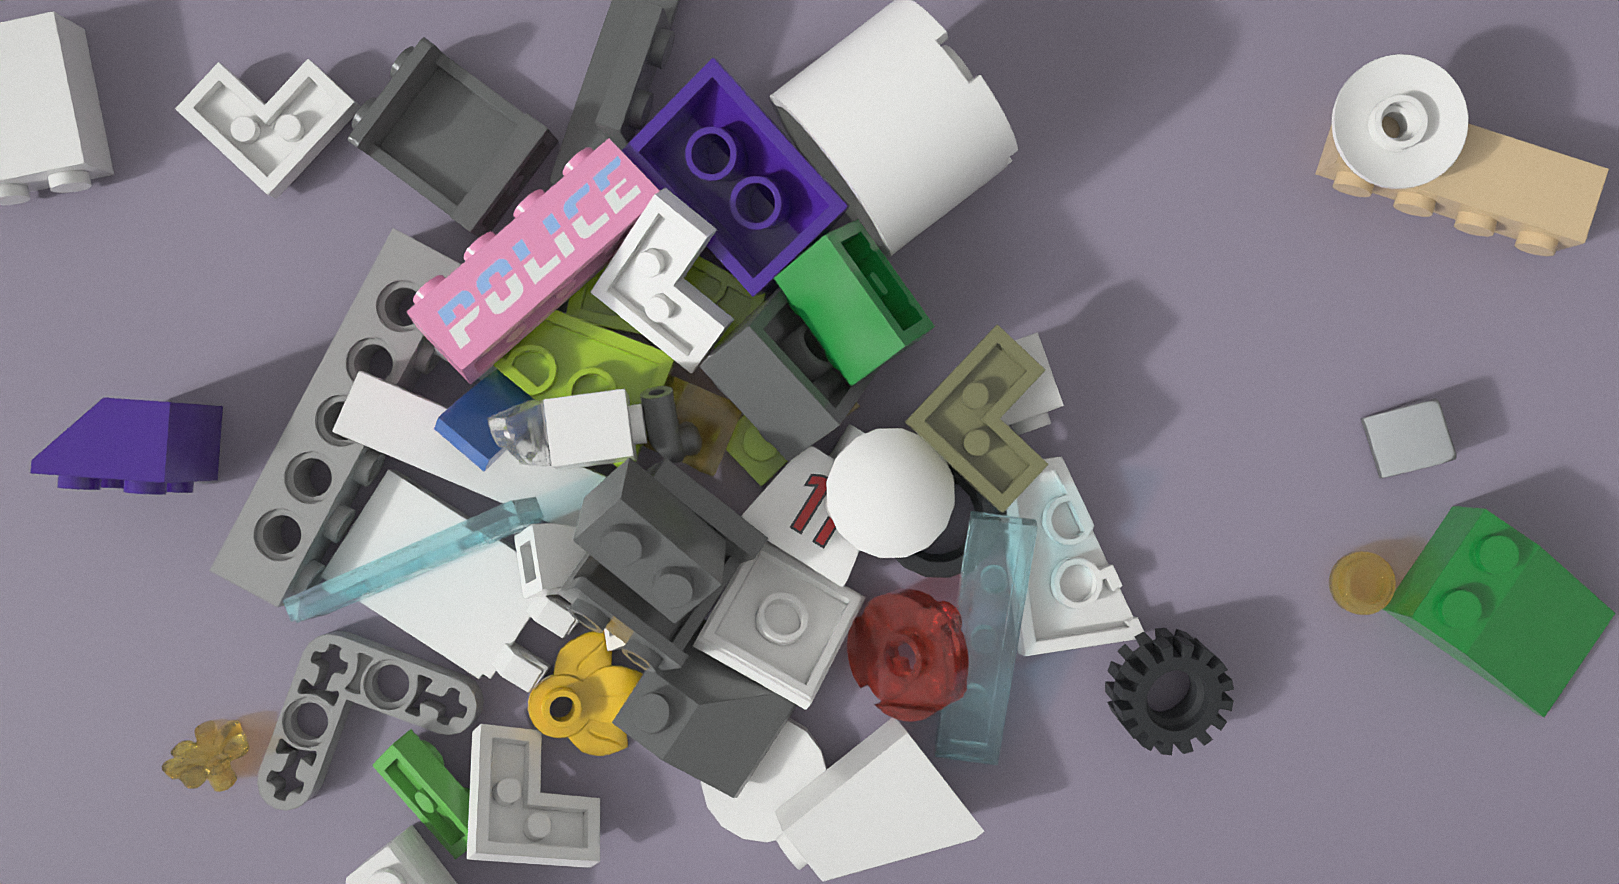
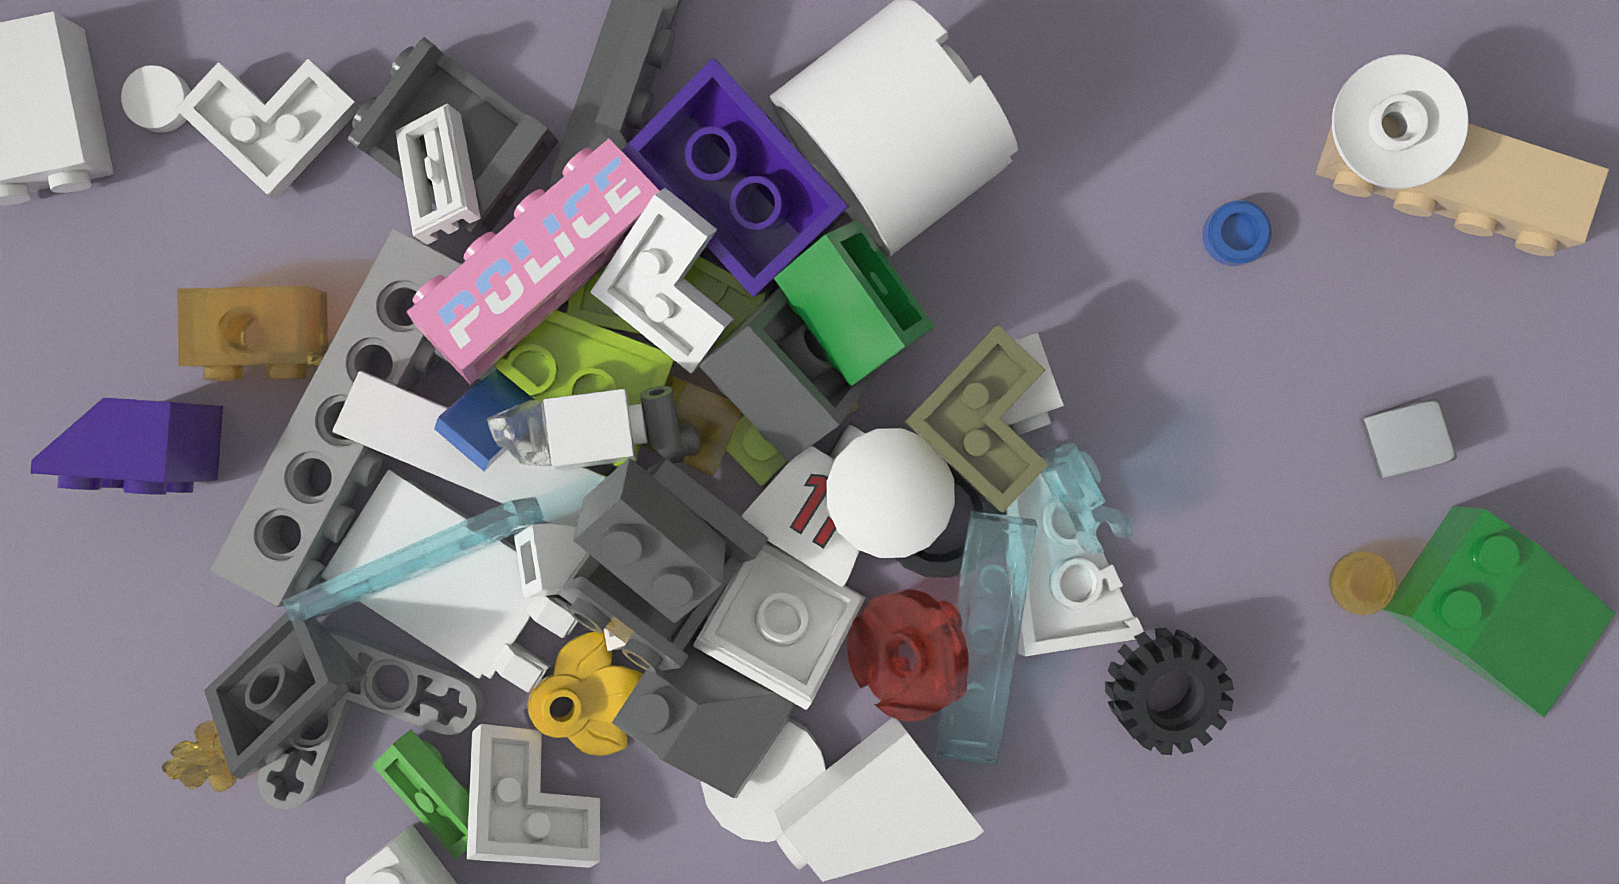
none -> white tile [121,65,191,133]
none -> clear yellow brick [177,286,328,381]
none -> dark grey slope [204,602,367,779]
none -> white tile [395,103,481,245]
none -> clear light blue plate [1038,443,1132,555]
none -> blue tile [1203,200,1272,266]

